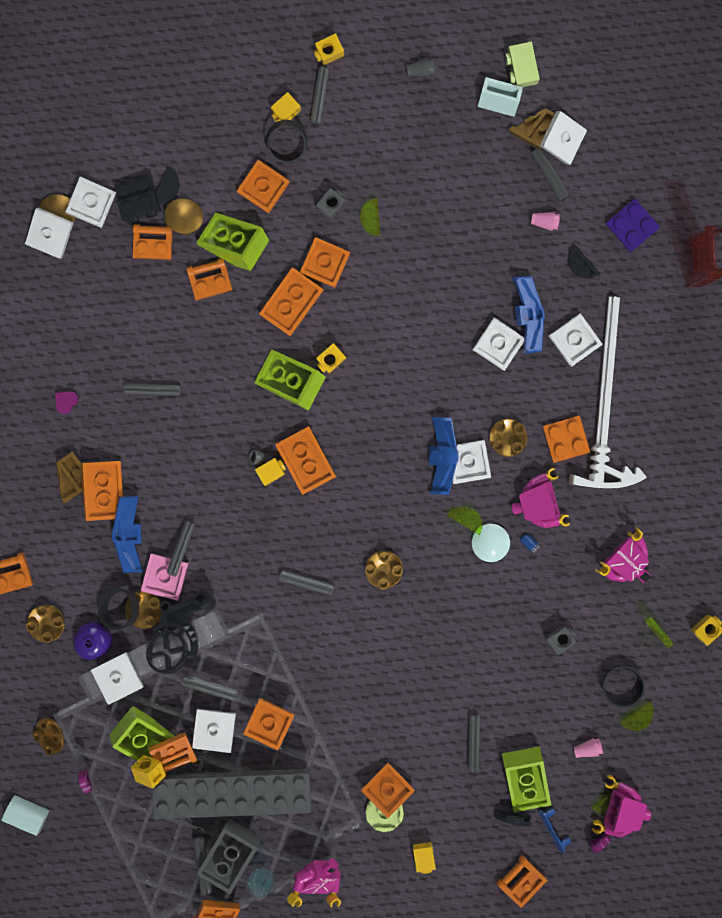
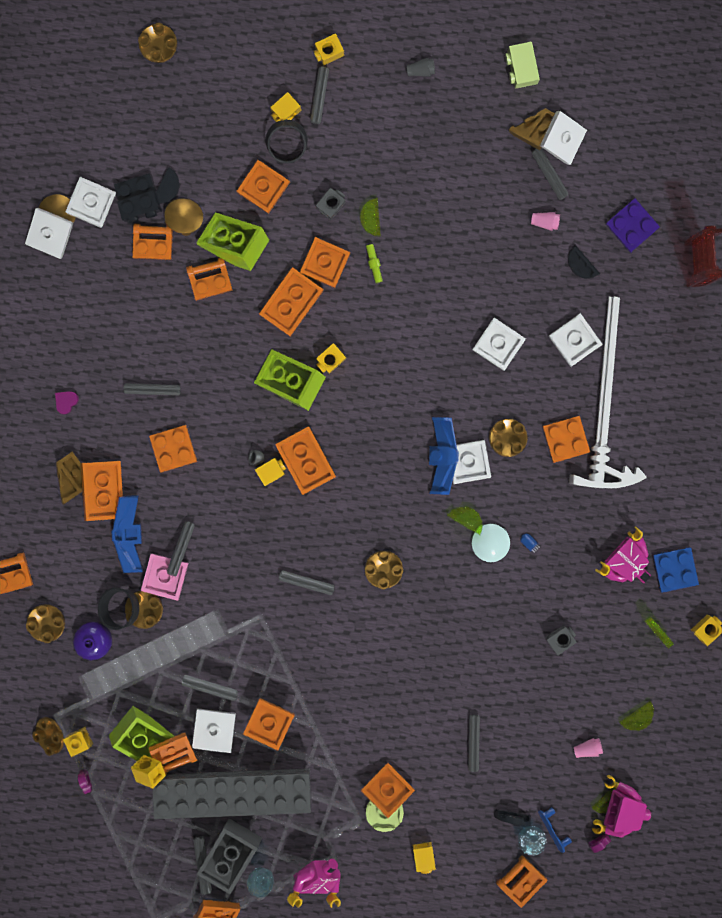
light aqua brick [1,795,50,836] -> none
white plate [91,652,144,705] -> none
black piece [146,590,216,674] -> none
light aqua brick [478,77,523,117] -> none
lime slope [502,746,551,812] -> none
plate [512,276,545,354] -> none
dark pink torso [512,468,570,528] -> none
black tyre [602,666,645,708] -> none
none -> yellow brick [63,727,93,757]
none -> pearl gold dish [138,23,177,63]
none -> orange plate [149,425,197,473]
none -> lime bar [366,244,383,283]
none -> clear light blue plate [518,826,547,855]
none -> blue plate [653,547,699,593]

